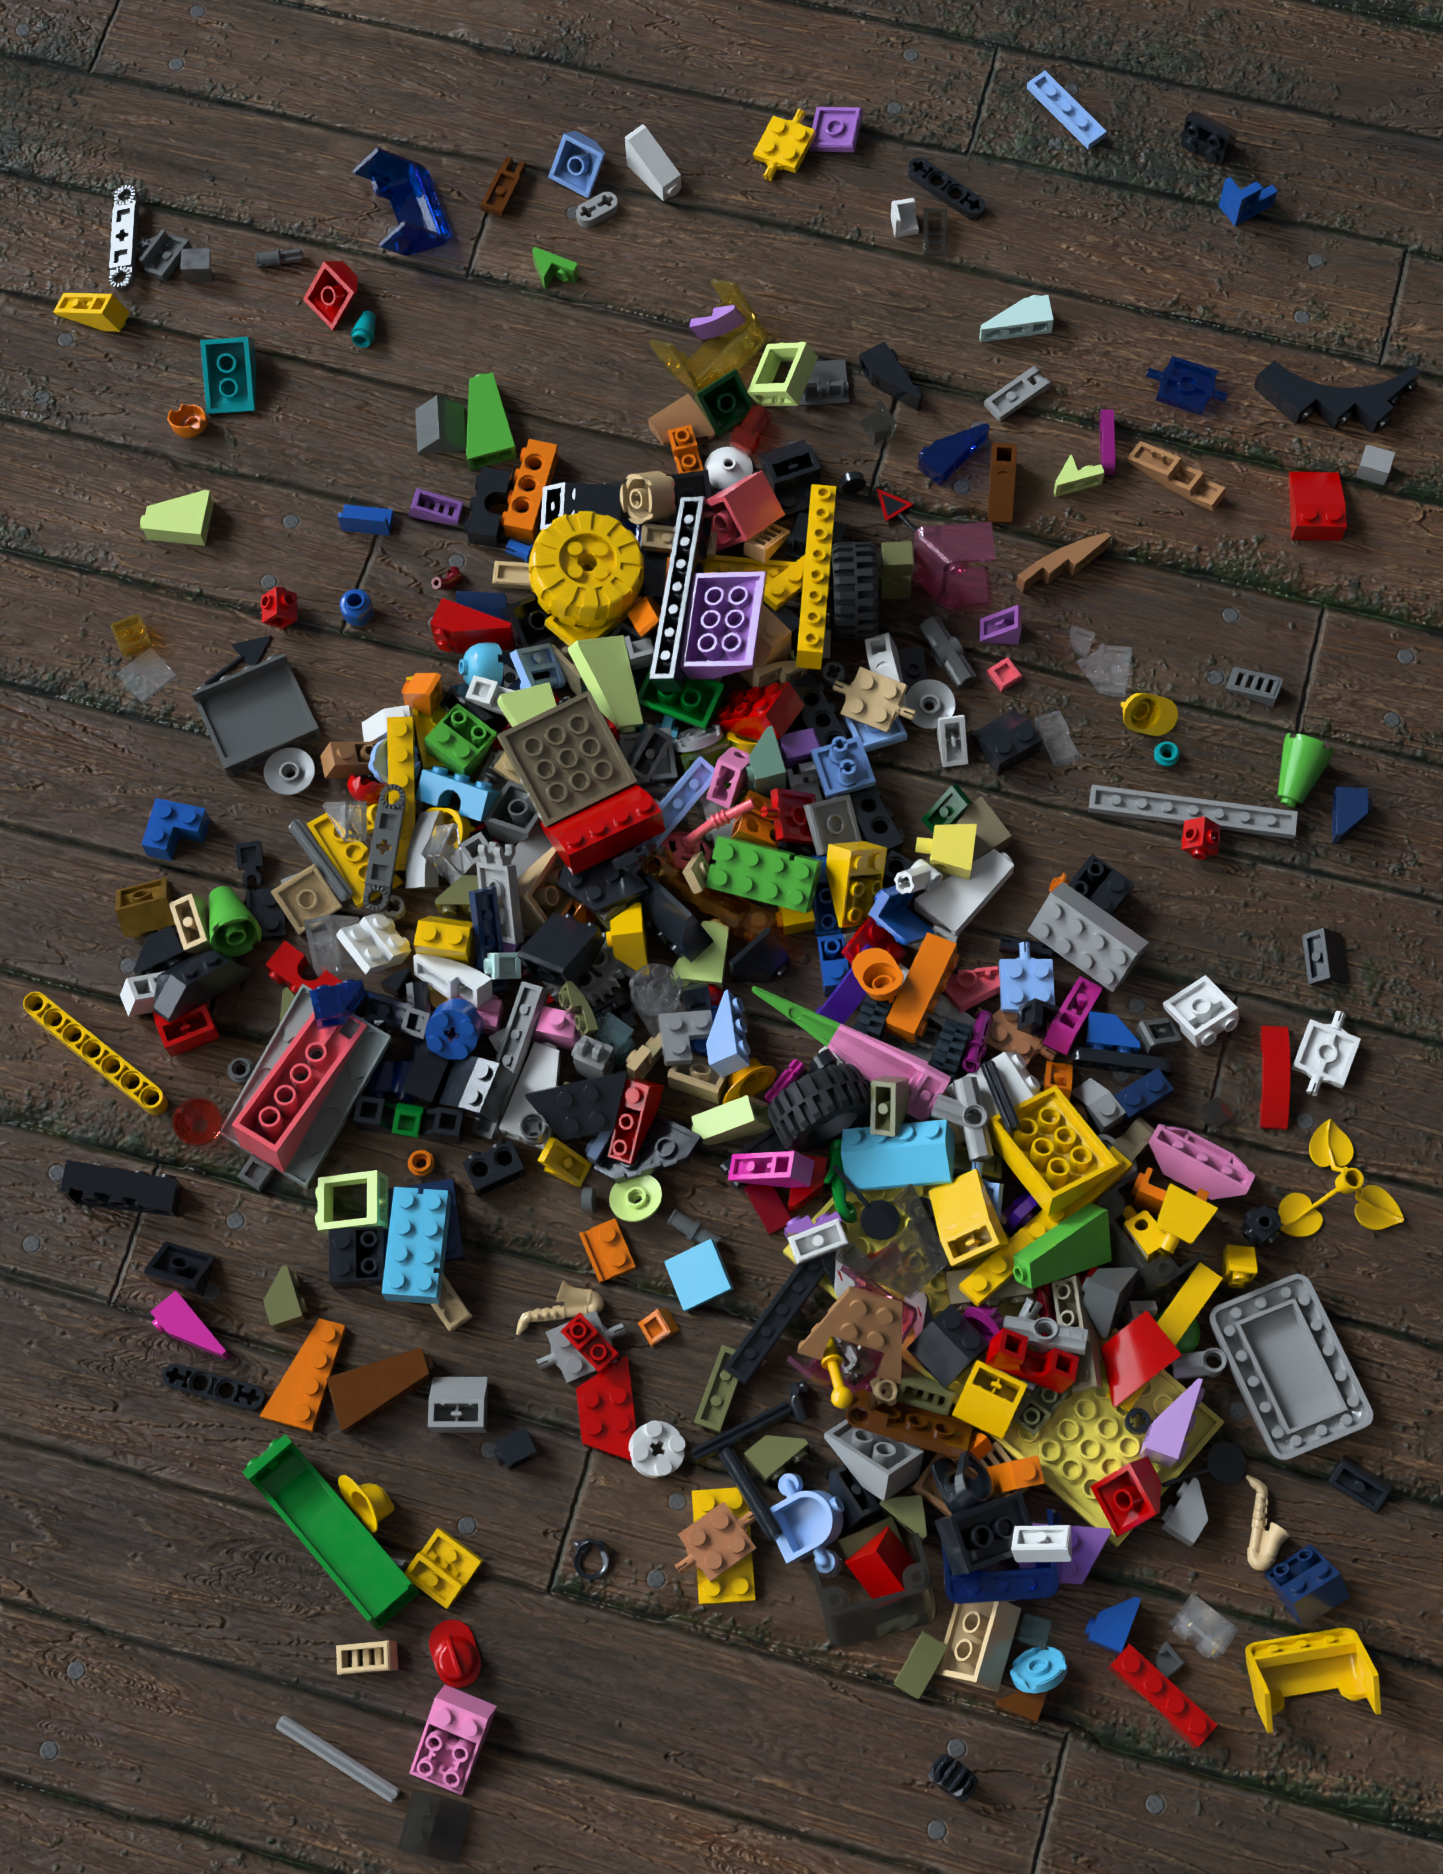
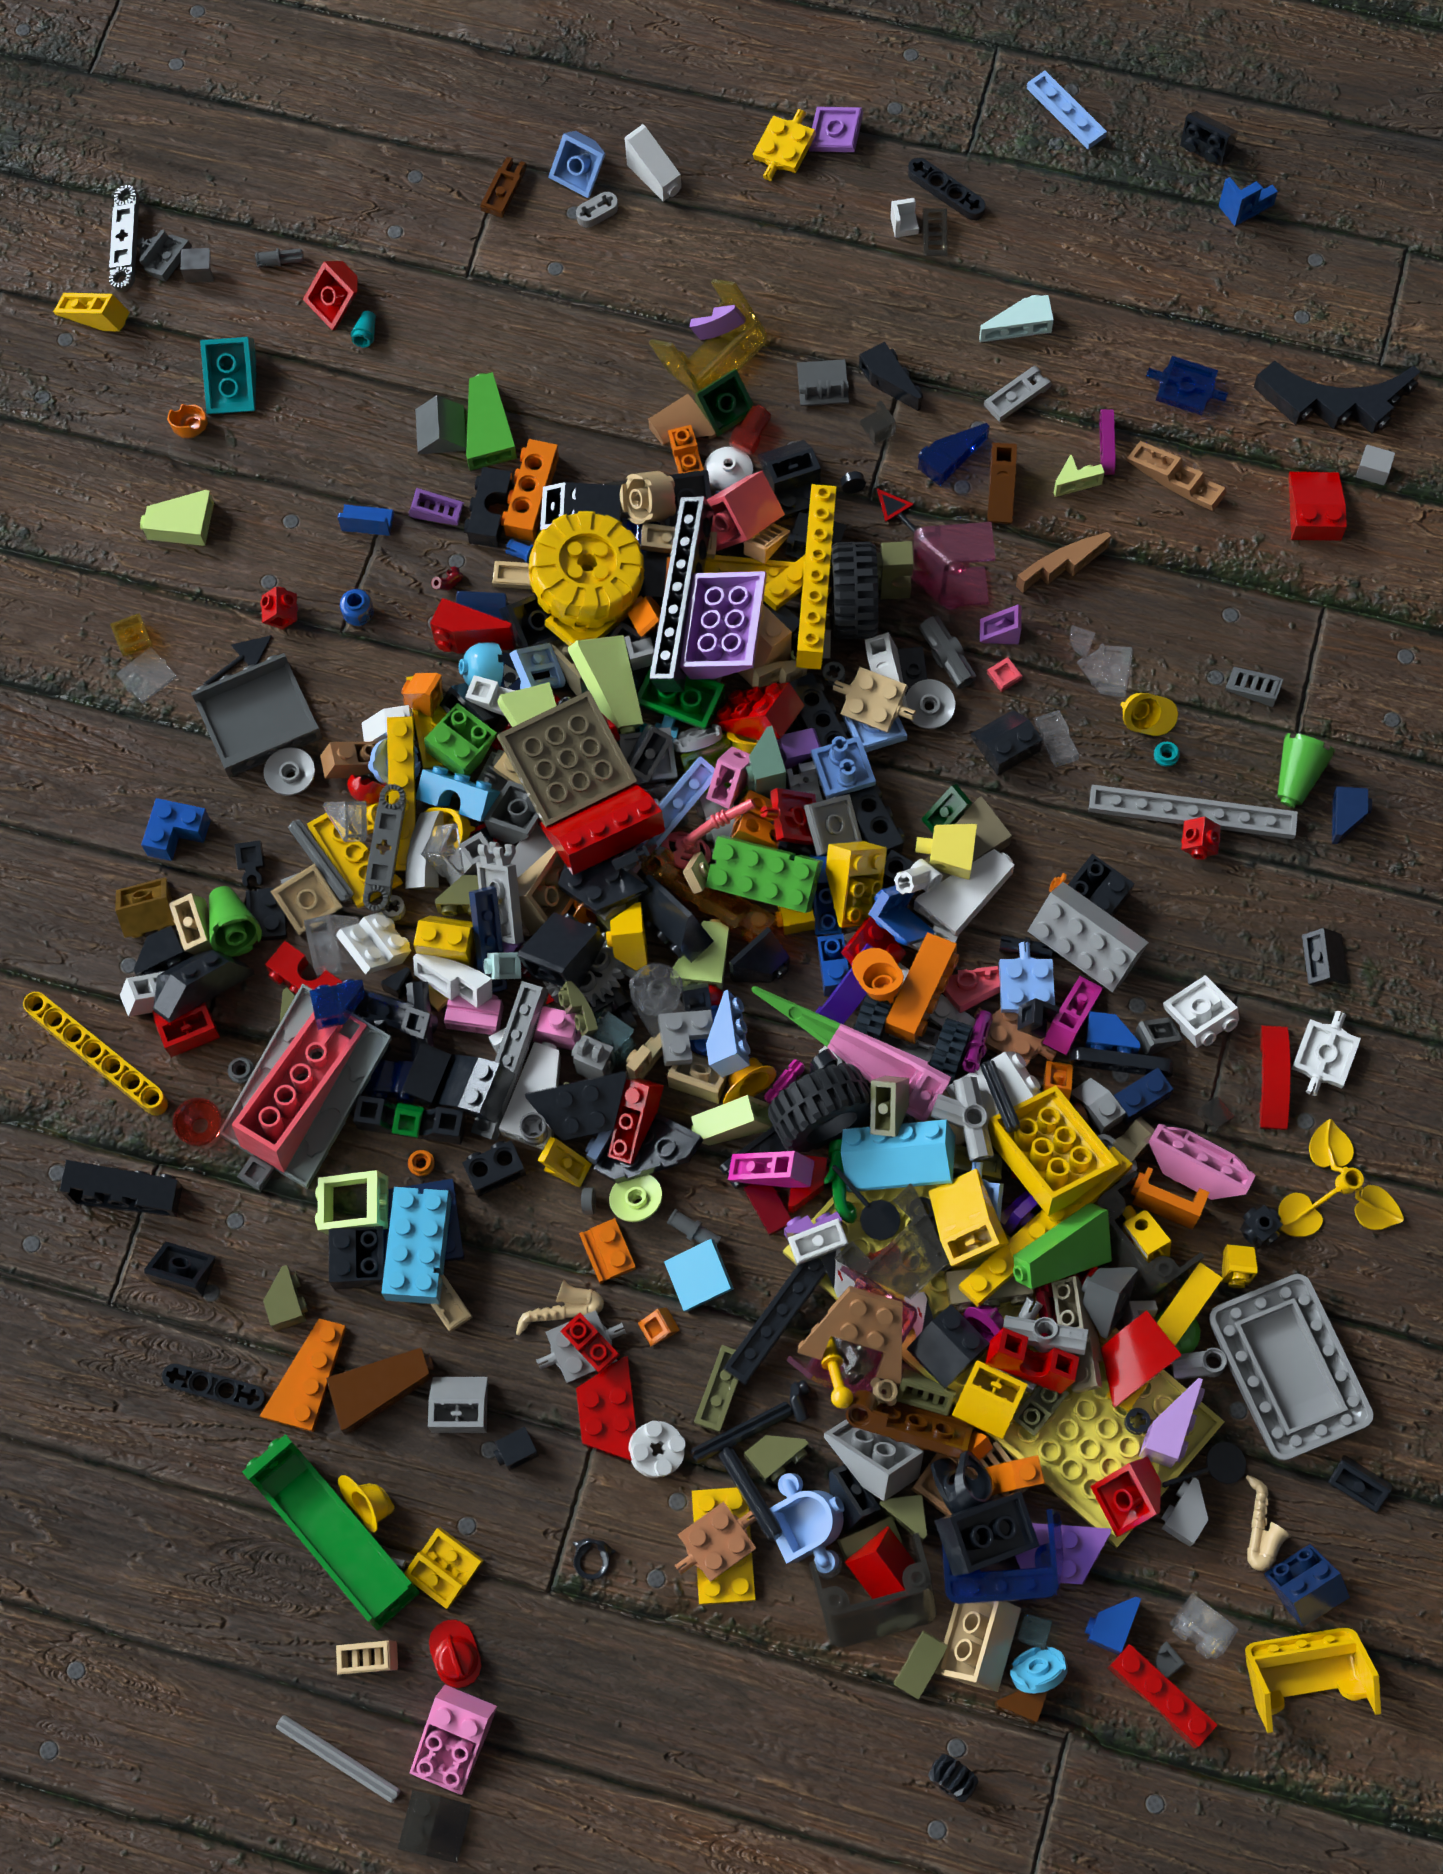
dark pink slope [150,1291,231,1360] -> none
clear blue windscreen [352,147,453,256] -> none
blue brick [425,998,484,1060] -> none
bright green slope [532,247,579,290] -> none
yellowish green window [747,342,818,407] -> none
white slope [937,715,968,767] -> none
white slope [1011,1525,1072,1562] -> none
yellow torso [1155,1183,1218,1254] -> none

